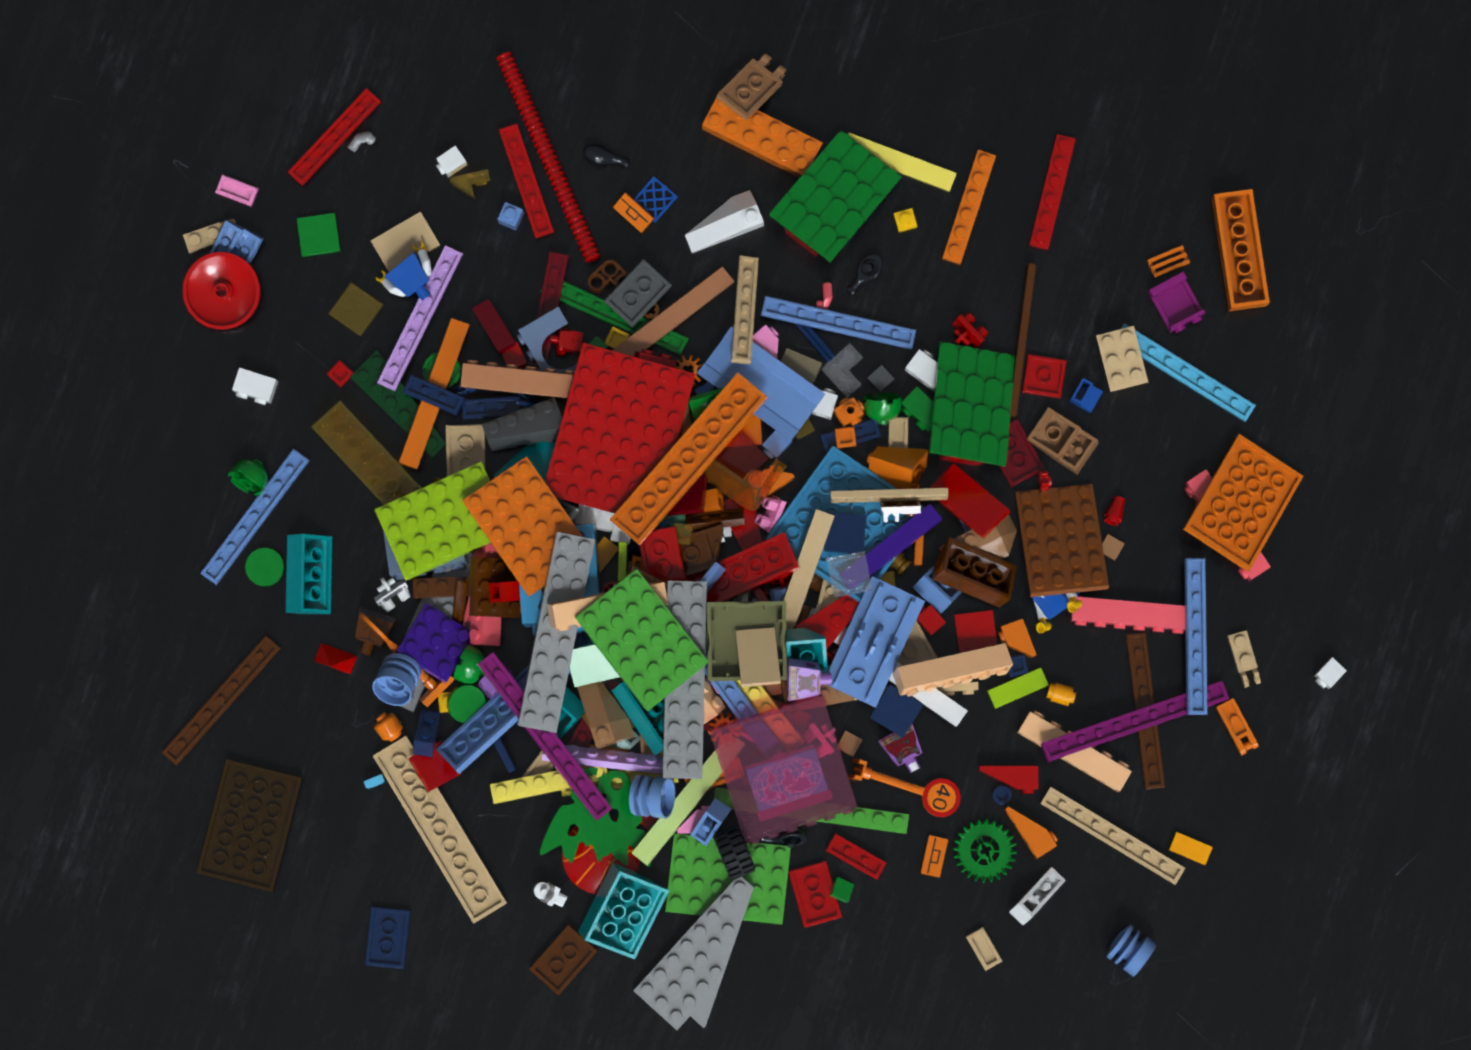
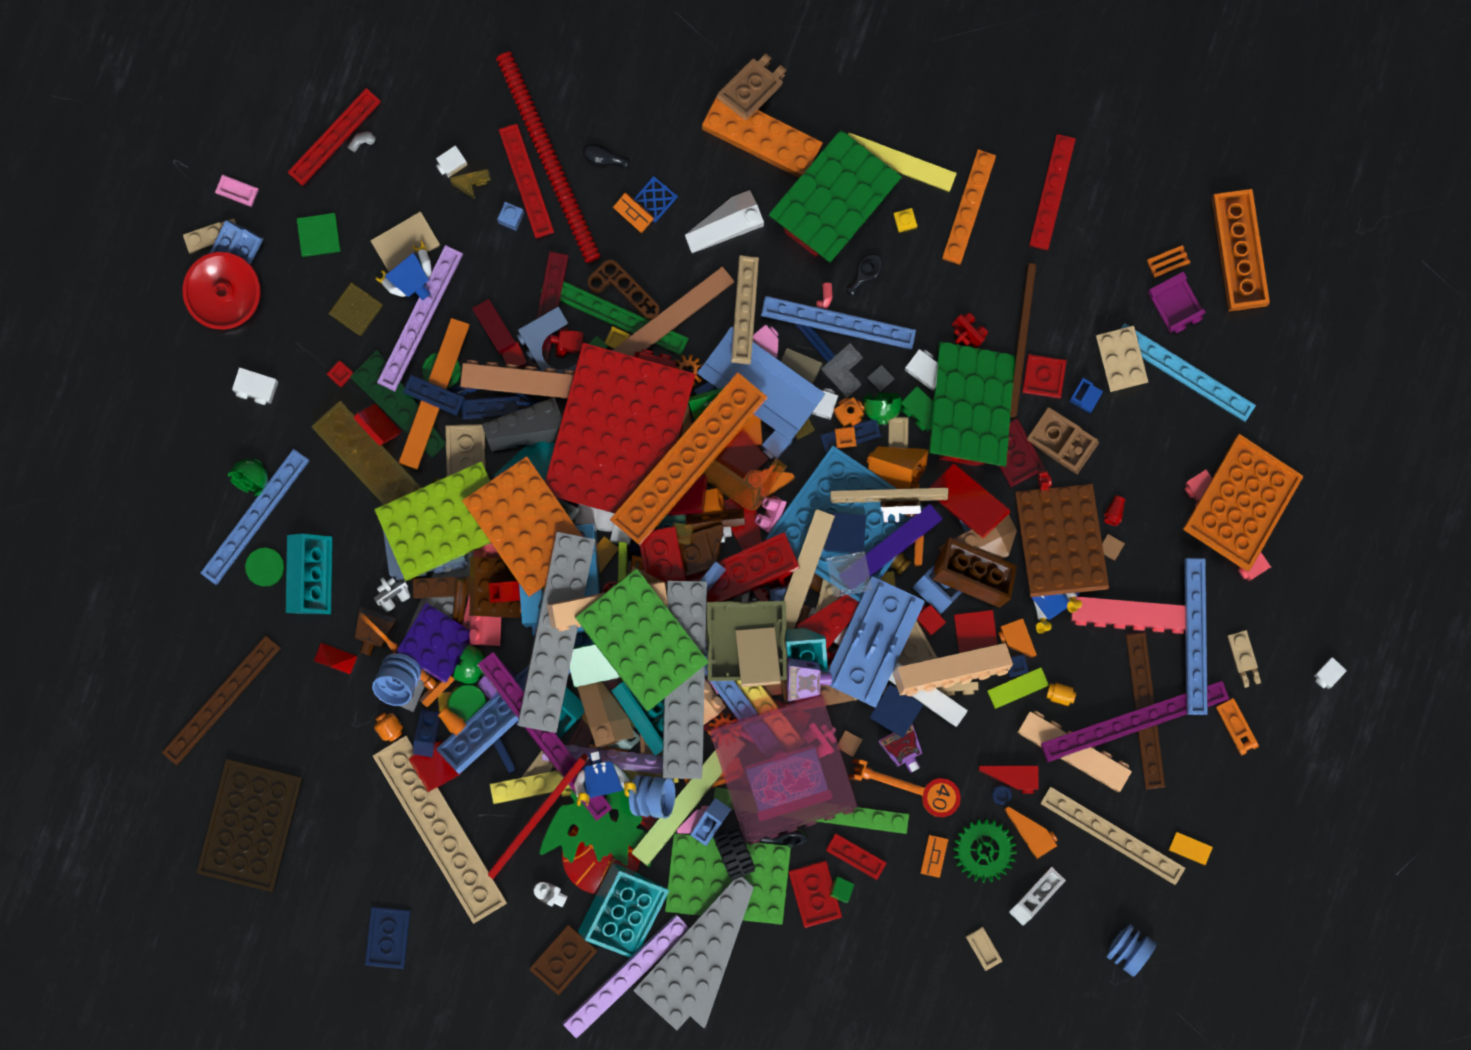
medium azure tile [363,774,386,789] -> none
dark grey tile [604,259,672,328] -> none
none -> red tile [353,404,402,446]
none -> orange cone [438,707,467,735]
none -> red tile [488,753,590,879]
none -> lavender plate [562,914,689,1038]
none -> torso [574,751,636,806]

